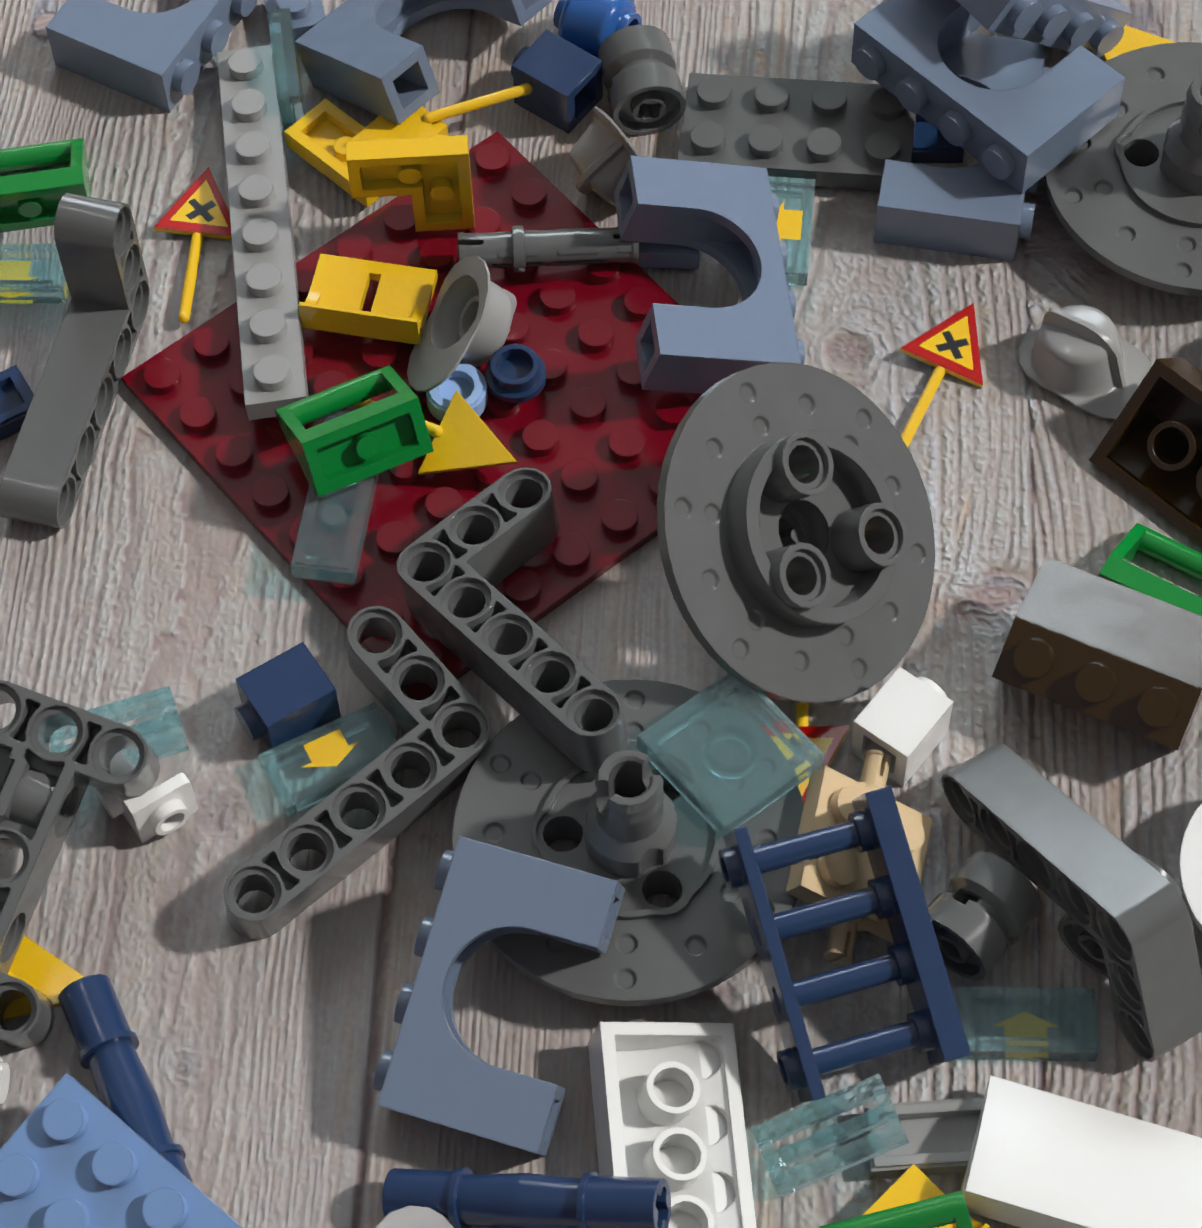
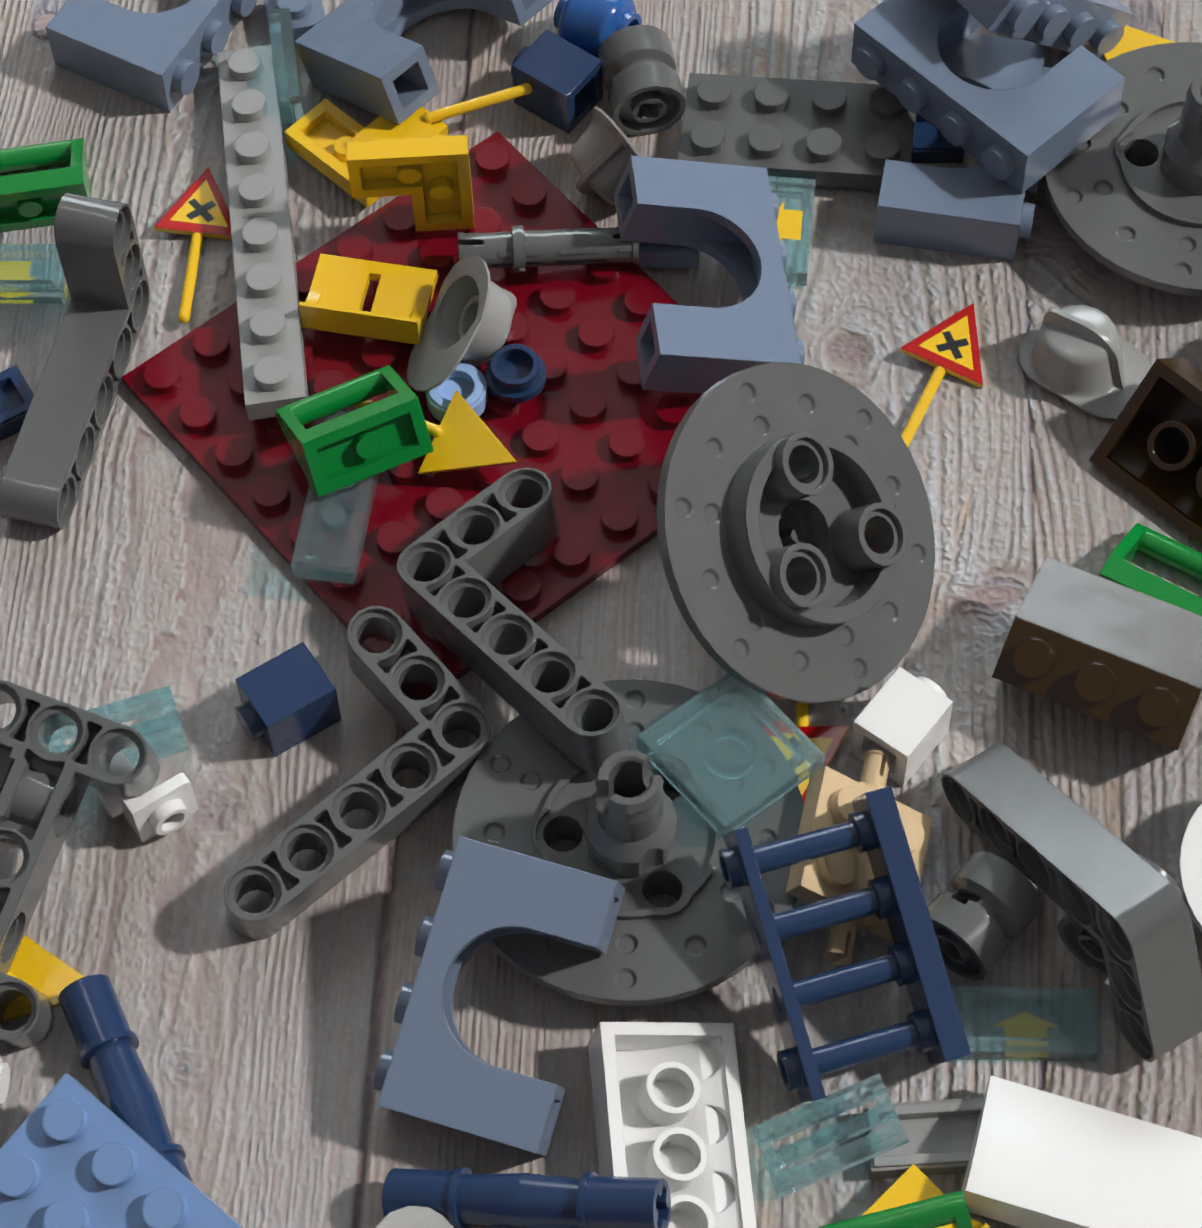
clear light blue tile [258,702,397,817] -> none

